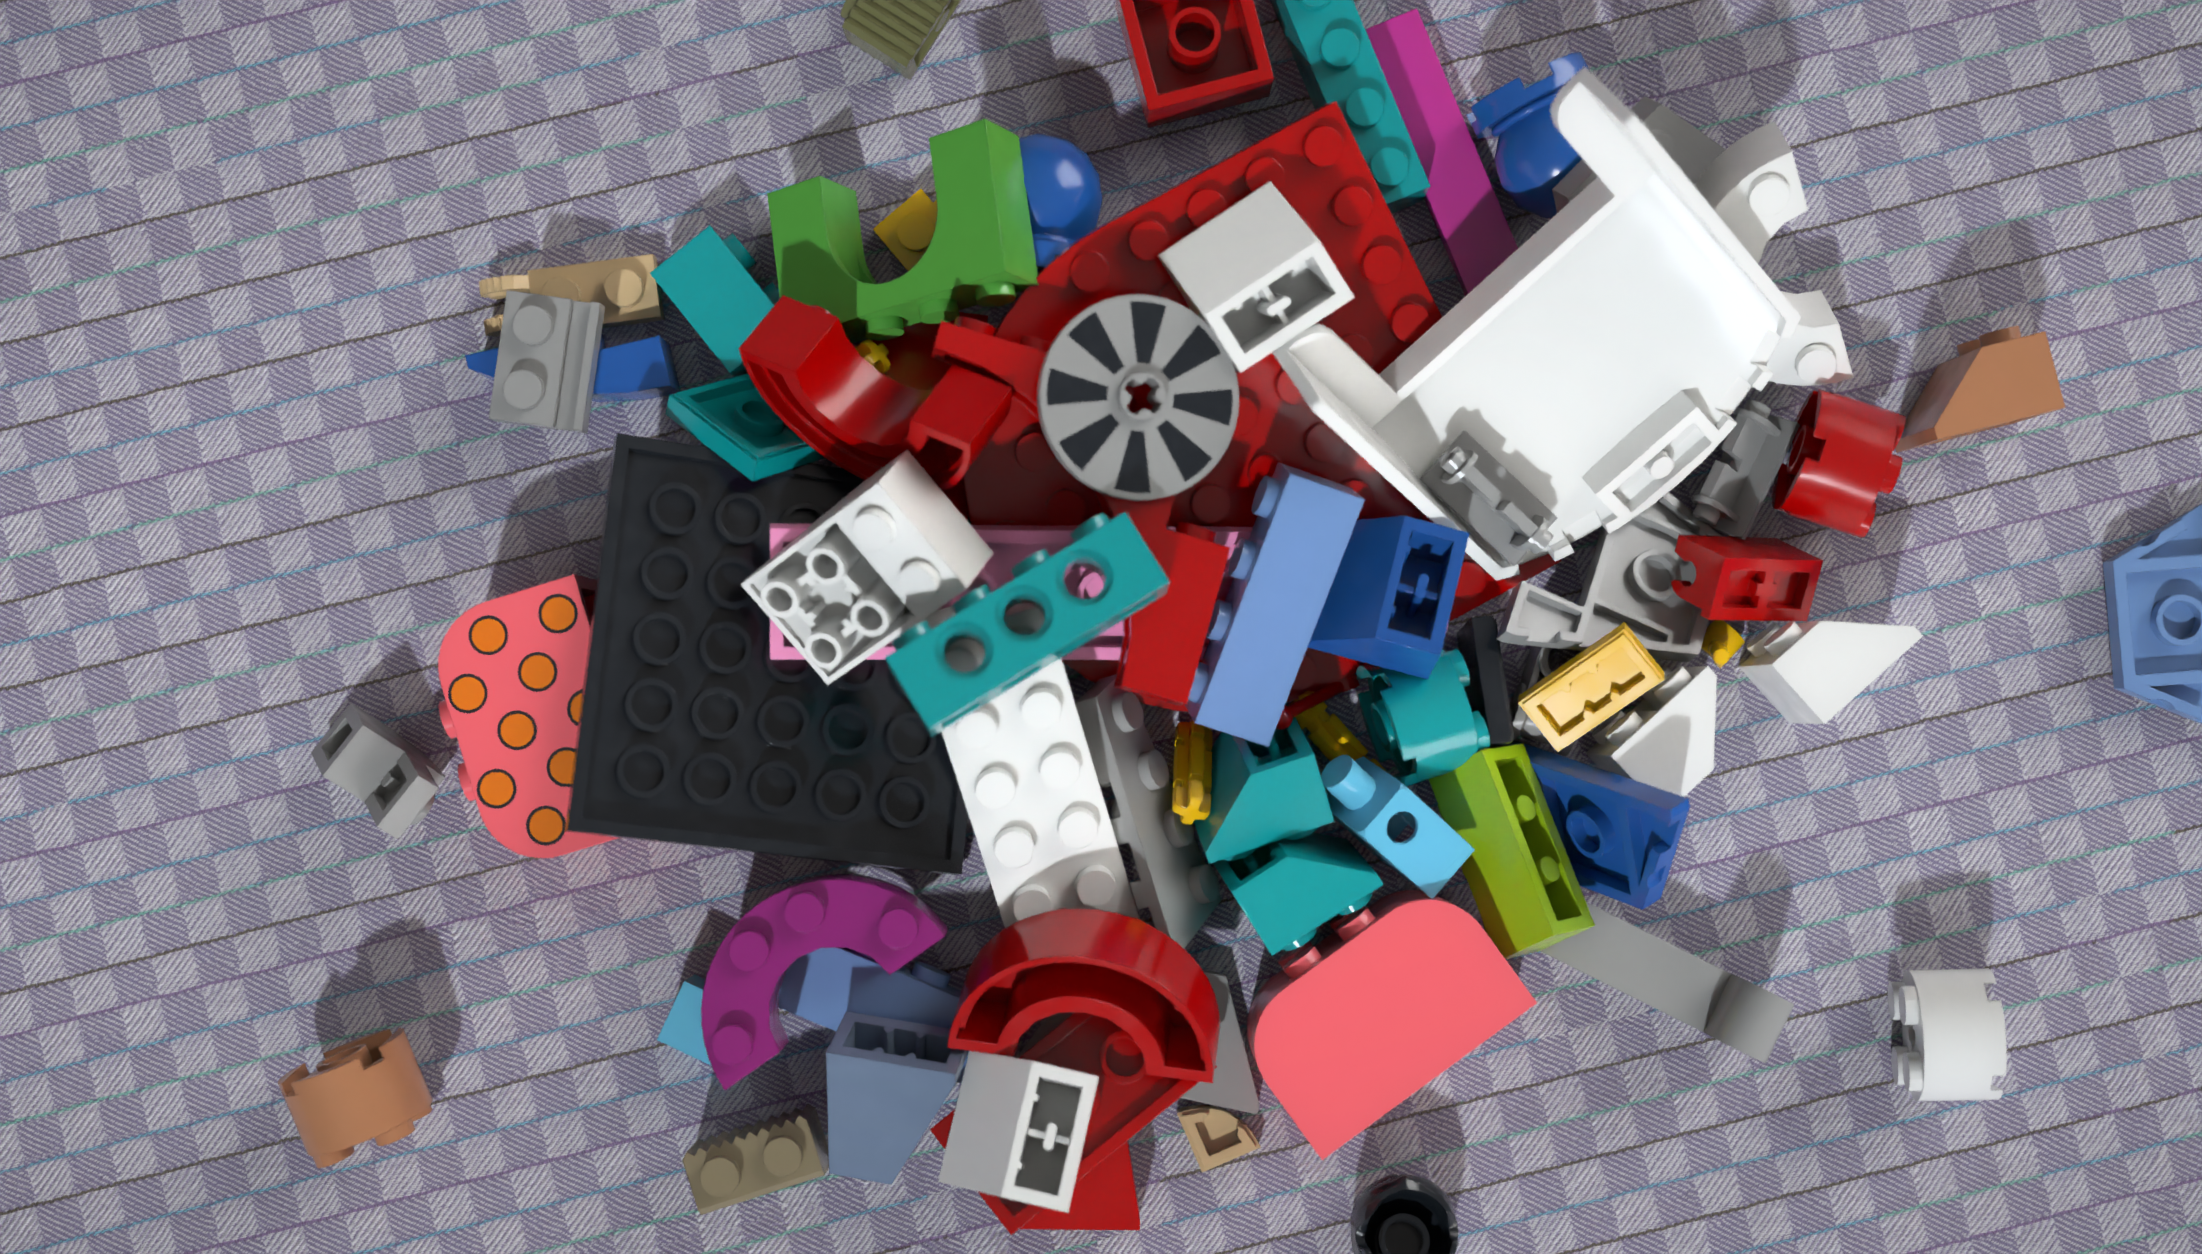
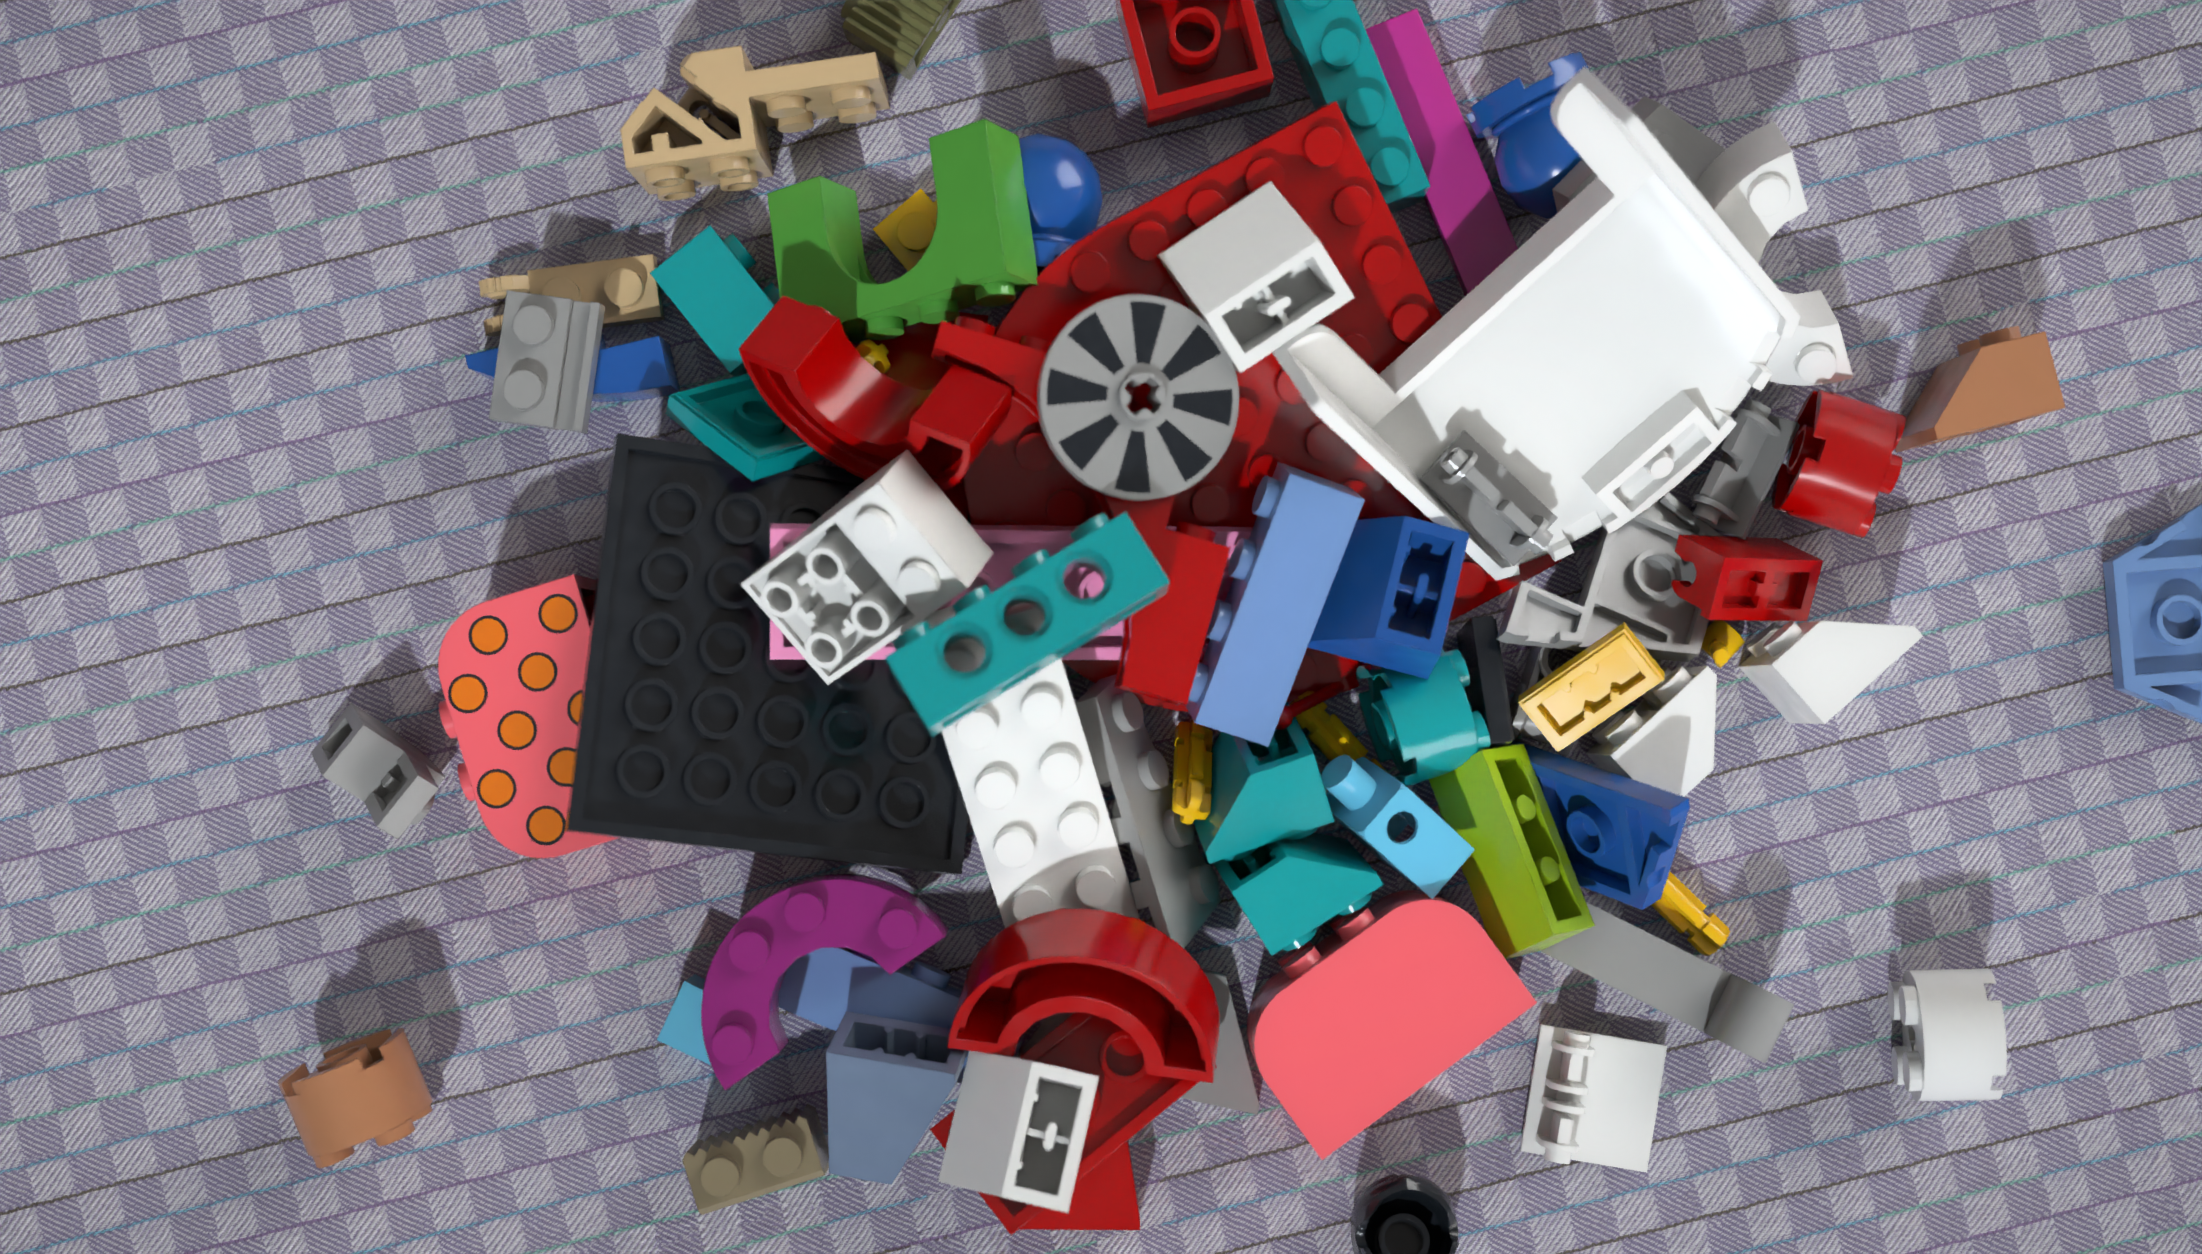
tan tile [1176,1105,1261,1172] -> none
none -> tan piece [620,46,890,201]
none -> white hinge [1520,1024,1667,1172]
none -> yellow axle [1651,871,1730,956]

